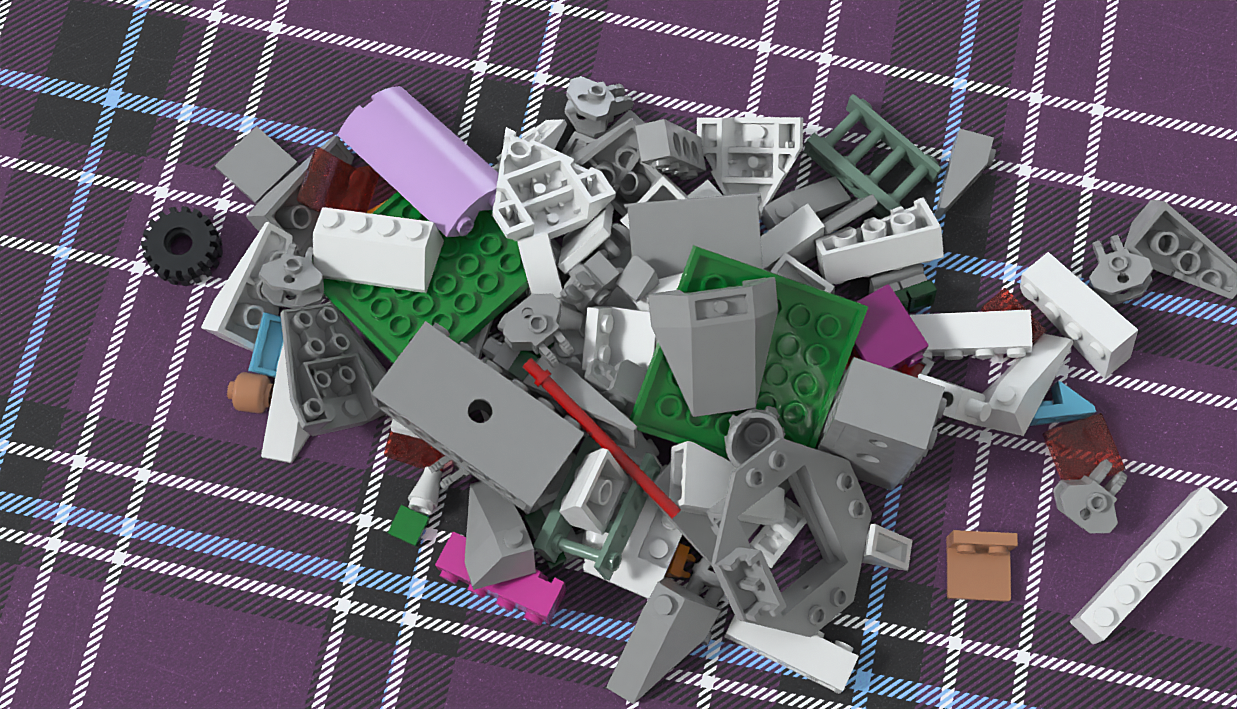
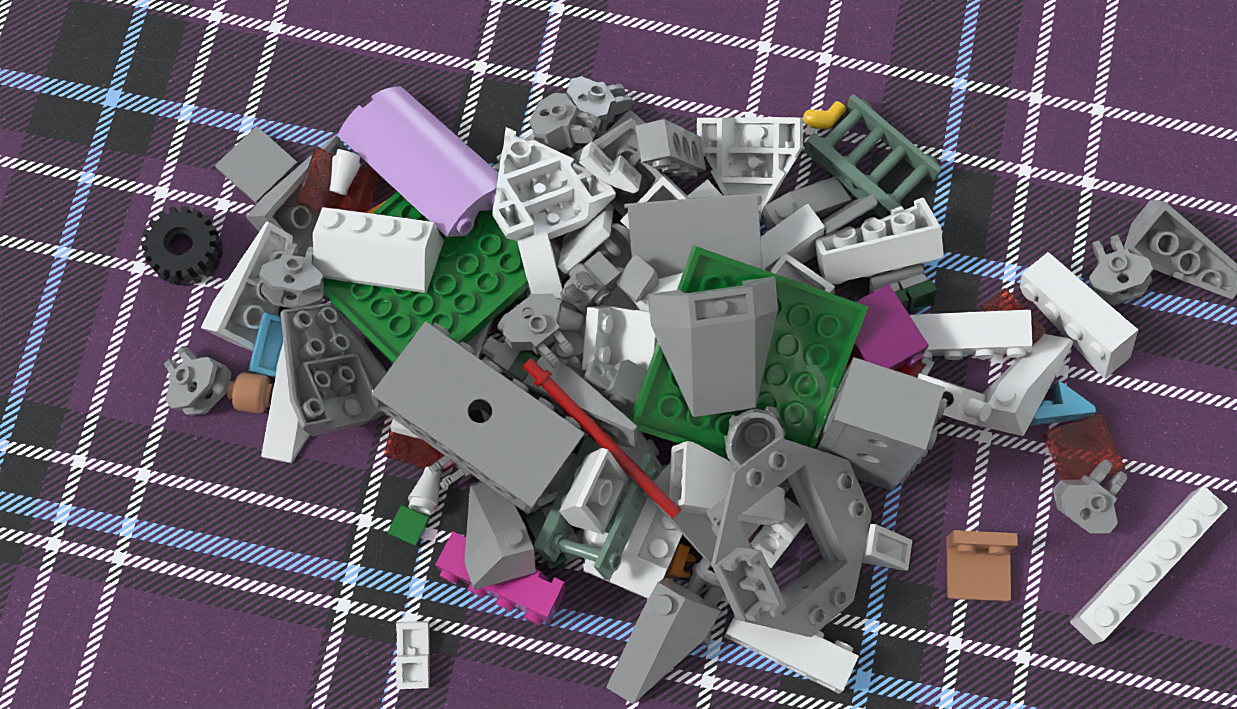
light grey slope [934,129,996,219] -> none
none -> light grey hinge [164,345,232,416]
none -> white cone [329,149,361,195]
none -> white slope [396,621,430,689]
none -> light grey hinge [529,93,601,152]
none -> white slope [579,141,642,193]
none -> yellow arm [803,101,846,130]

